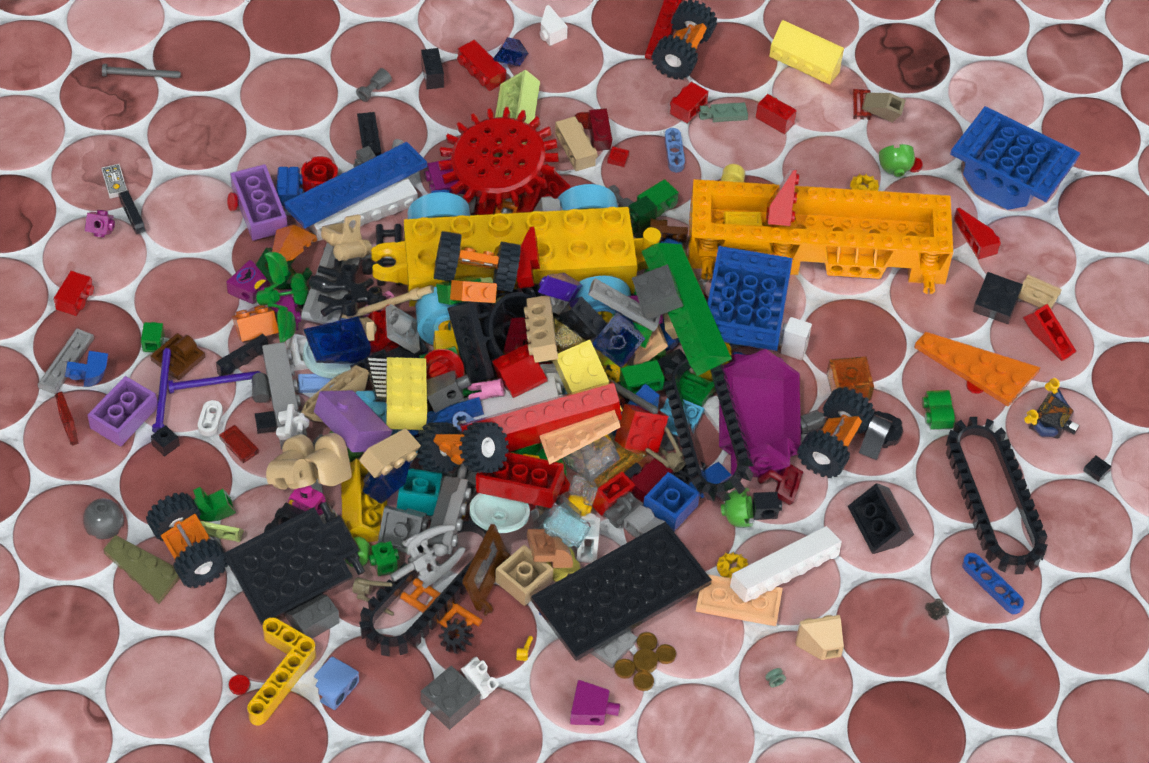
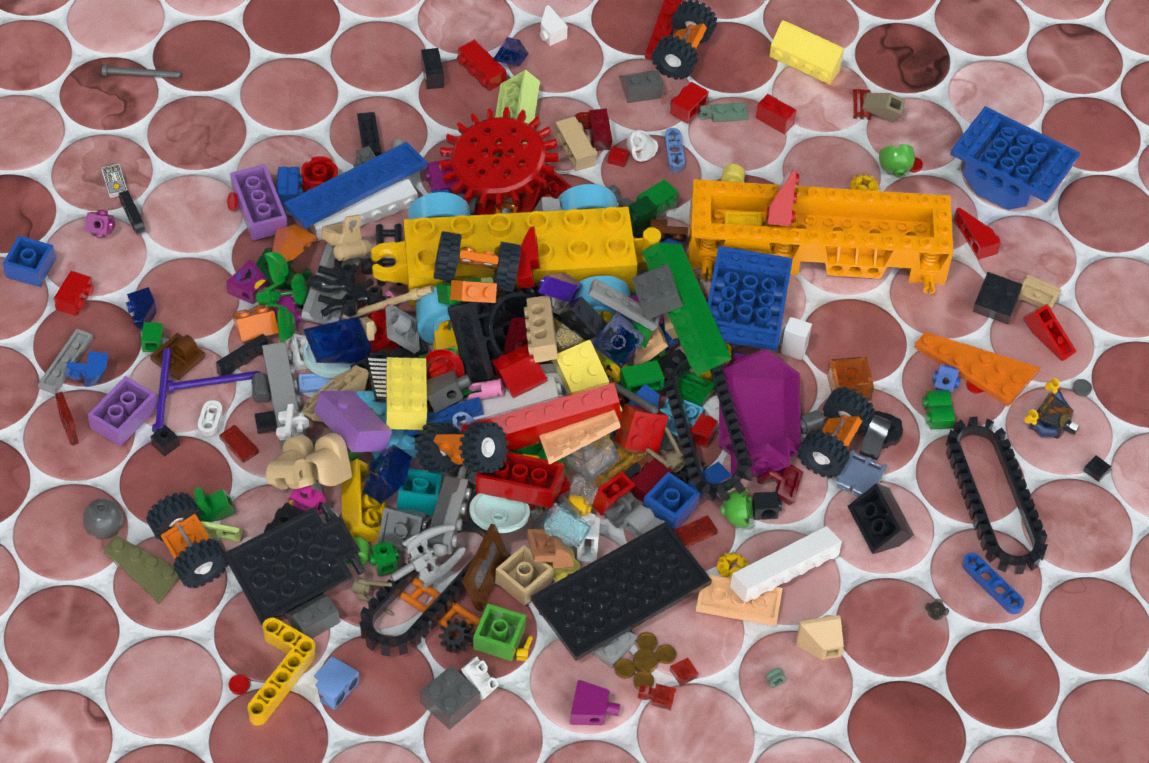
dark grey piece [356,68,392,102] -> none
tan brick [359,428,421,478] -> none
none -> blue brick [3,236,56,287]
none -> clear blue slope [126,287,157,333]
none -> bright green brick [473,603,526,661]
none -> dark grey slope [619,71,663,103]
none -> white hair [626,130,658,162]
none -> clear red plate [637,683,676,710]
none -> clear red plate [670,658,699,686]
none -> clear red plate [673,515,718,548]
none -> red brick [692,413,718,448]
none -> sand blue plate [836,450,888,496]
none -> brick [932,363,961,392]
none -> dark grey piece [1072,379,1092,396]

